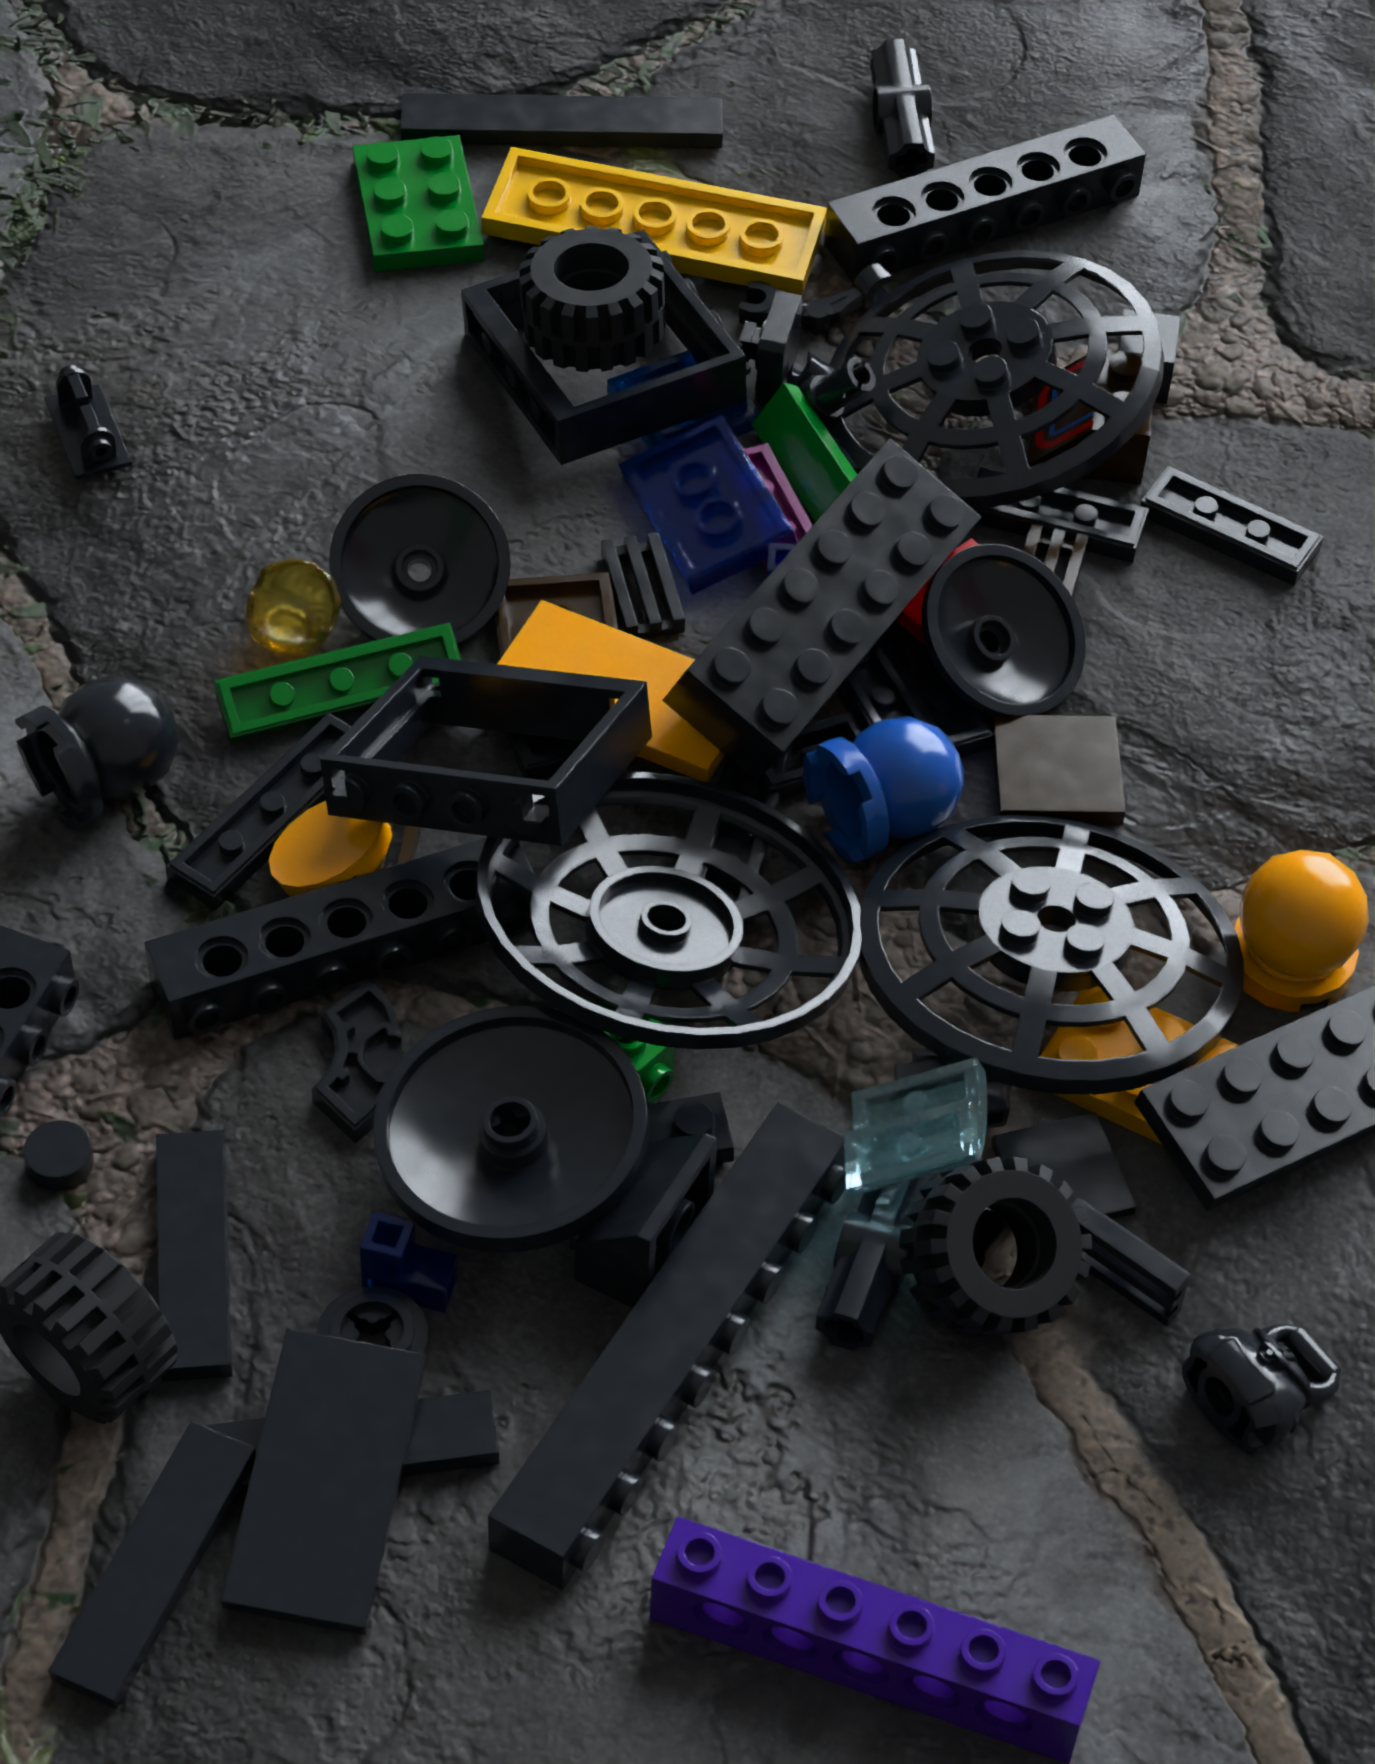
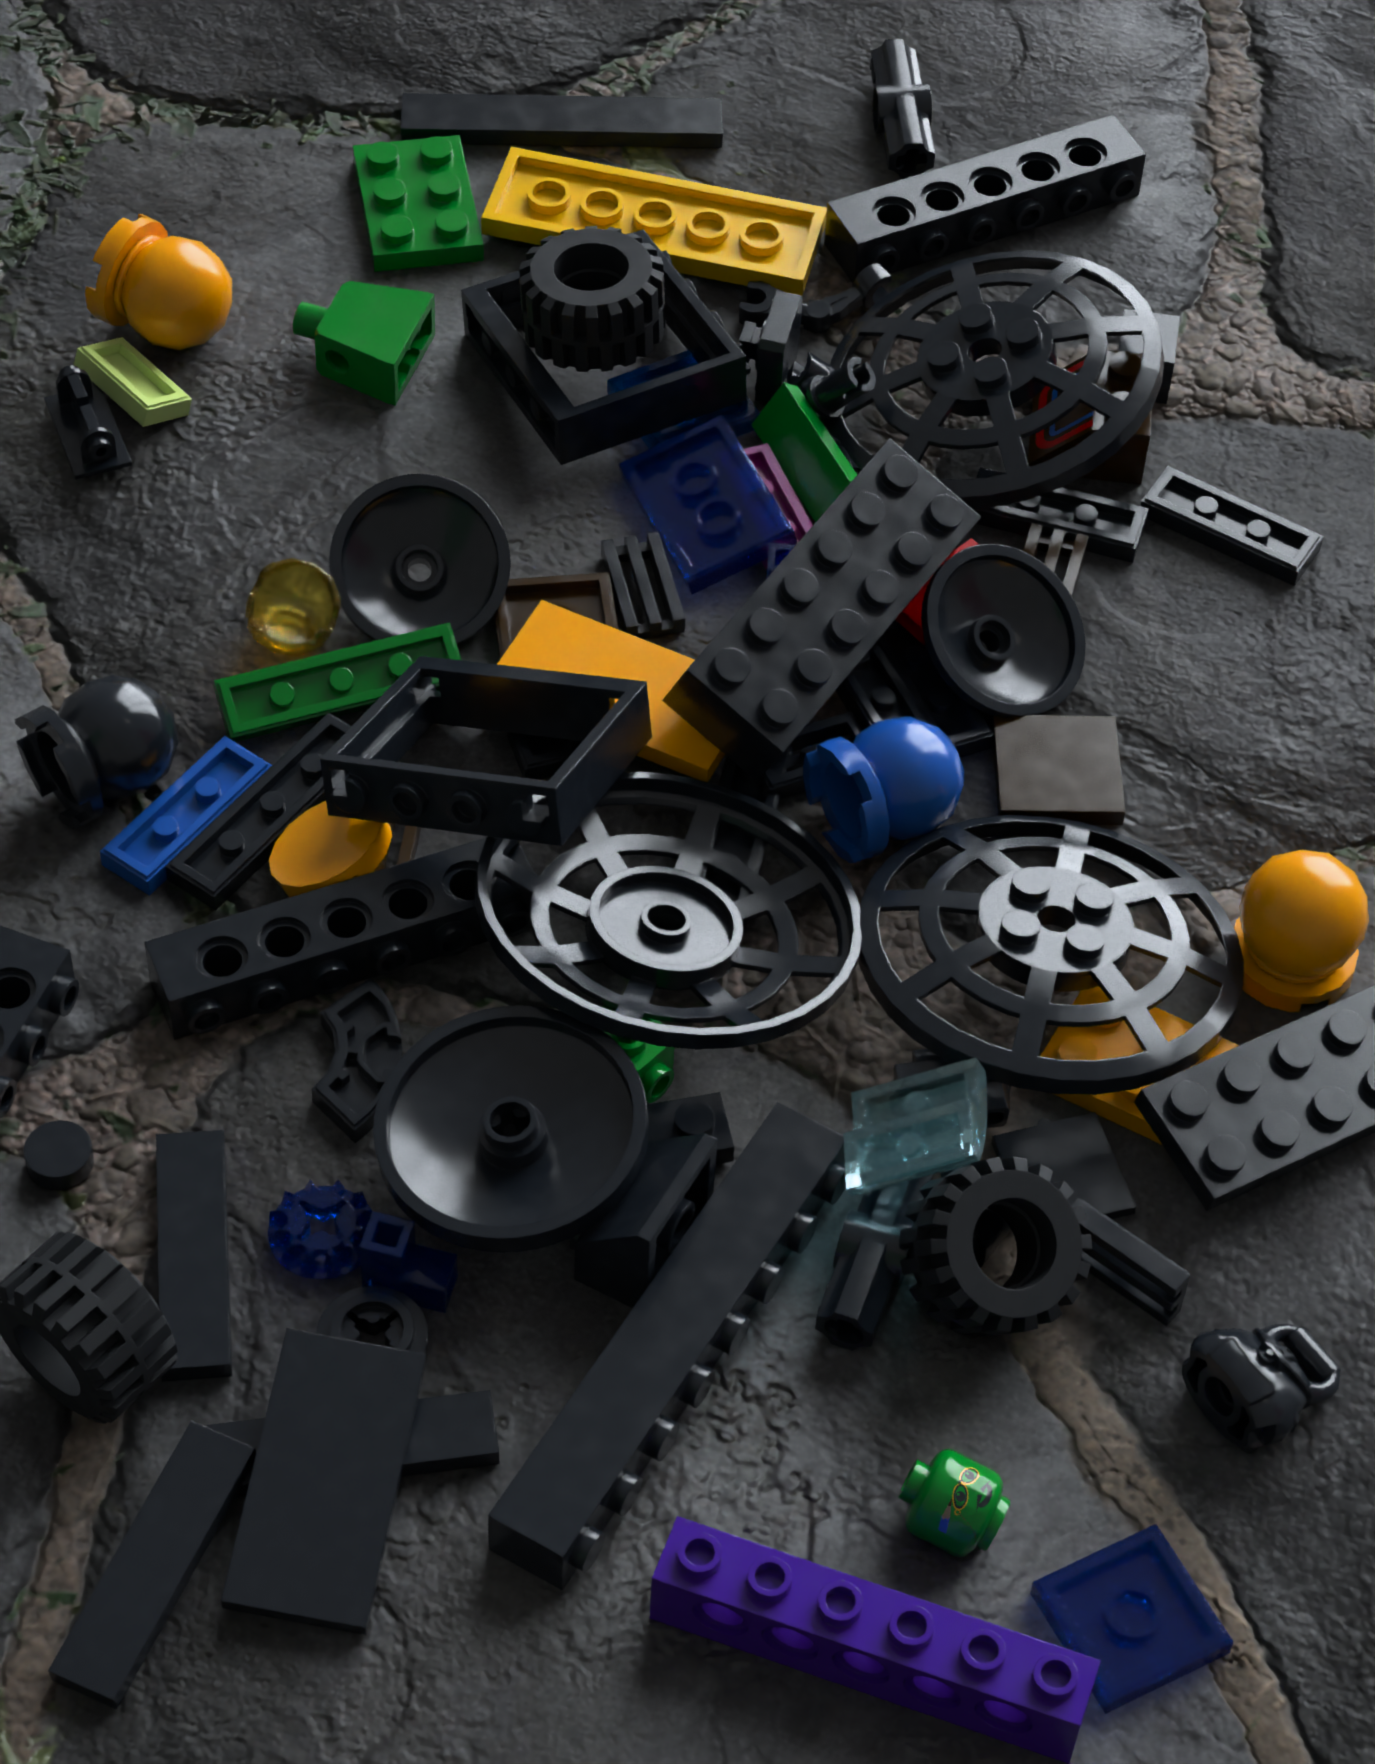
none -> yellowish green tile [74,337,192,427]
none -> light orange tile [85,214,232,350]
none -> blue tile [100,736,272,896]
none -> clear blue gear [268,1179,378,1280]
none -> green torso [293,281,435,406]
none -> green head [898,1449,1010,1557]
none -> clear blue tile [1030,1524,1234,1714]

